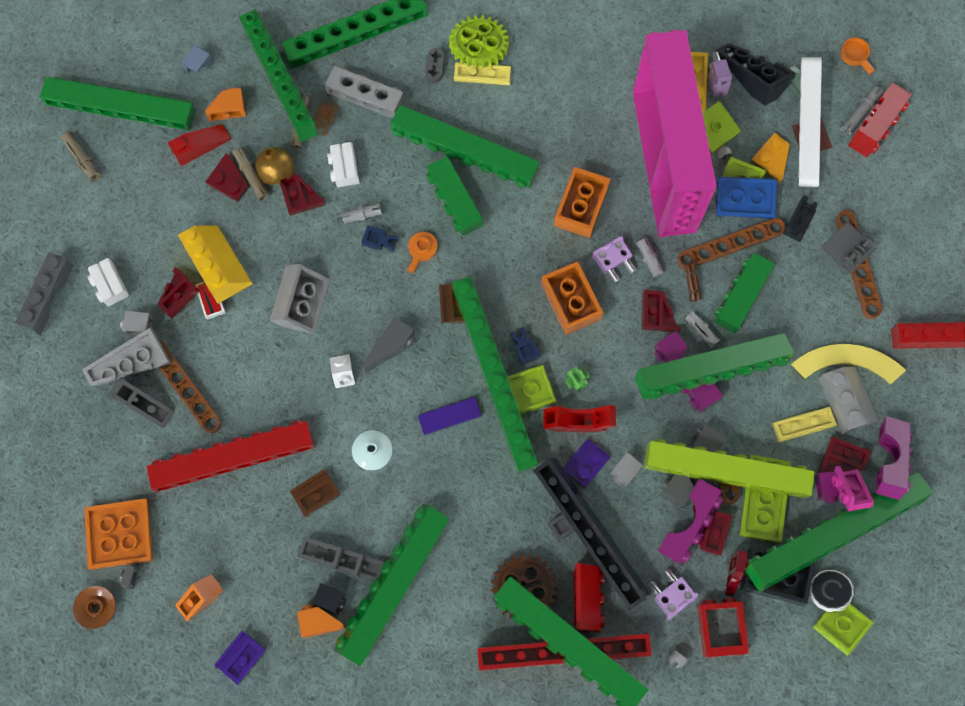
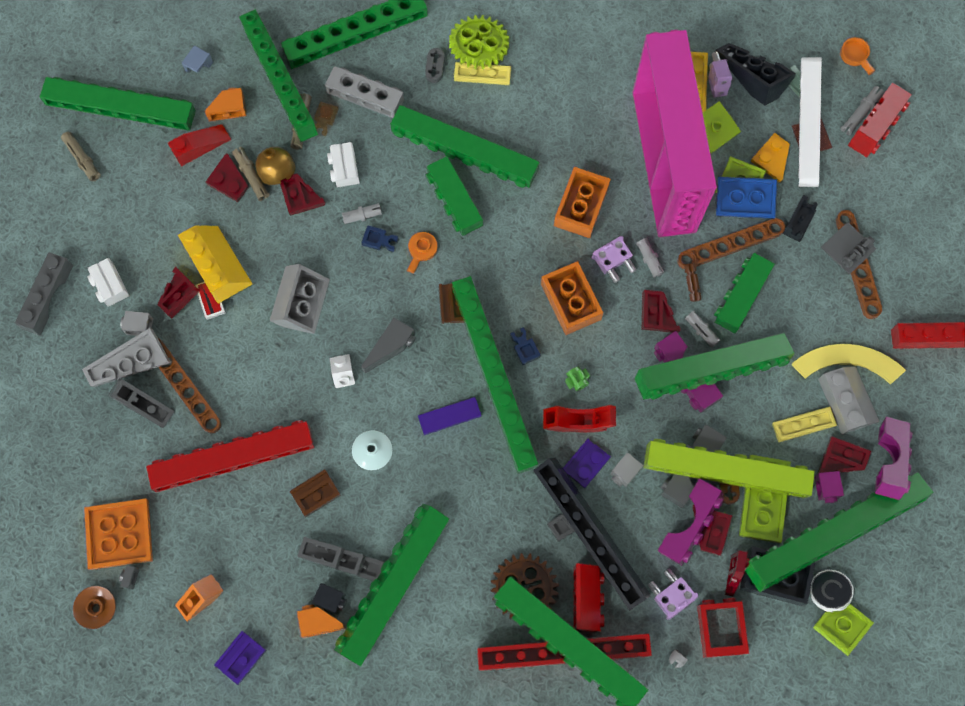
lime plate [507,365,557,415] -> none
light grey hinge [717,146,734,162] -> none
dark pink bracket [831,466,874,511] -> none

